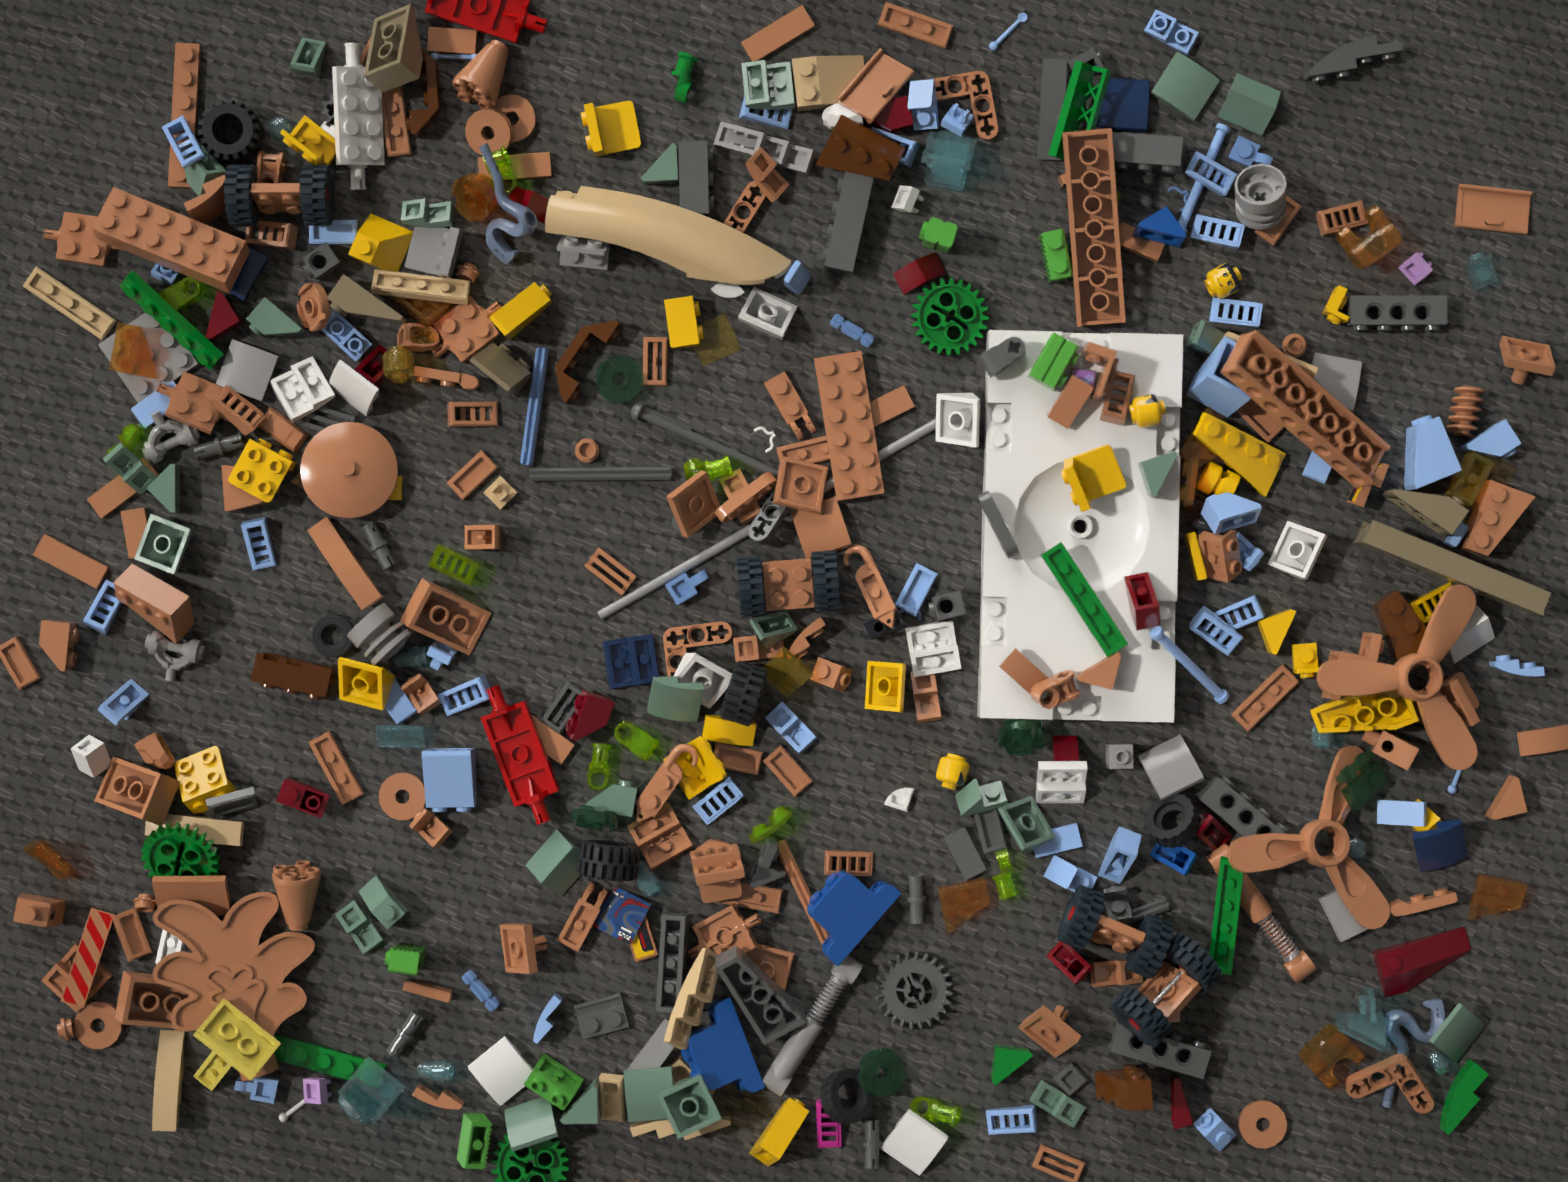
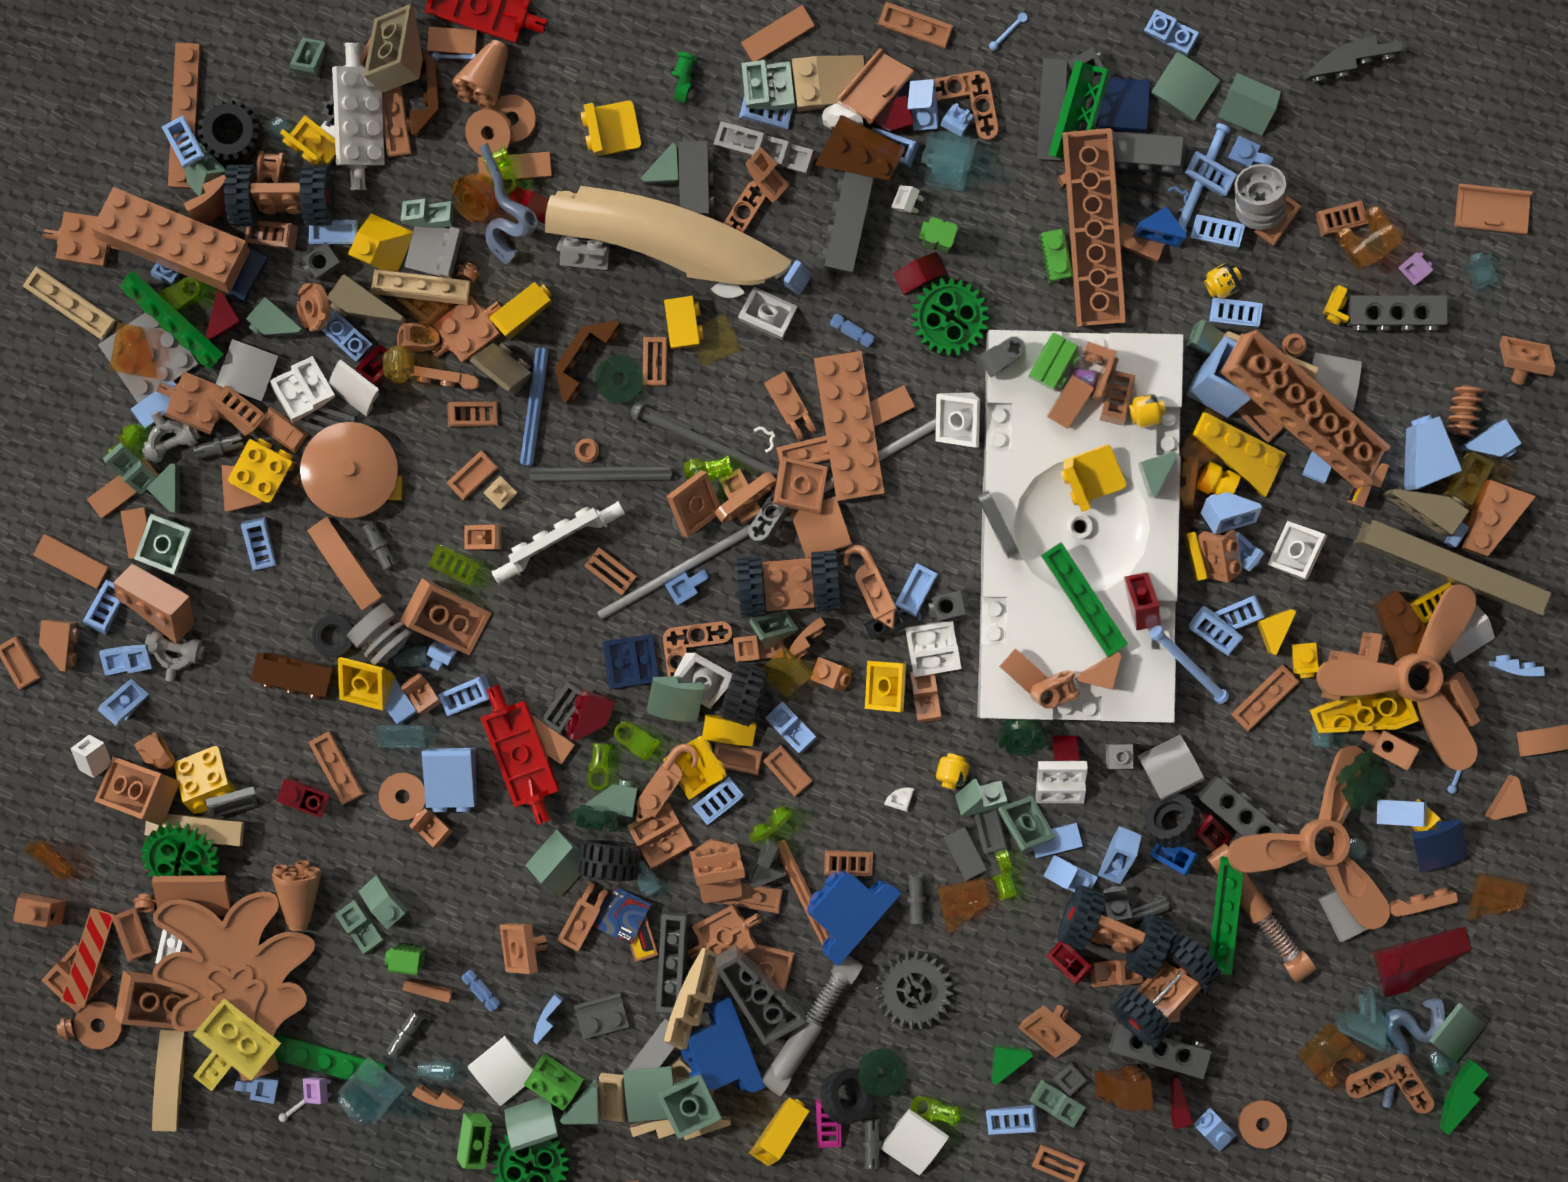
none -> light blue slope [99,645,152,676]
none -> white plate [491,501,625,584]

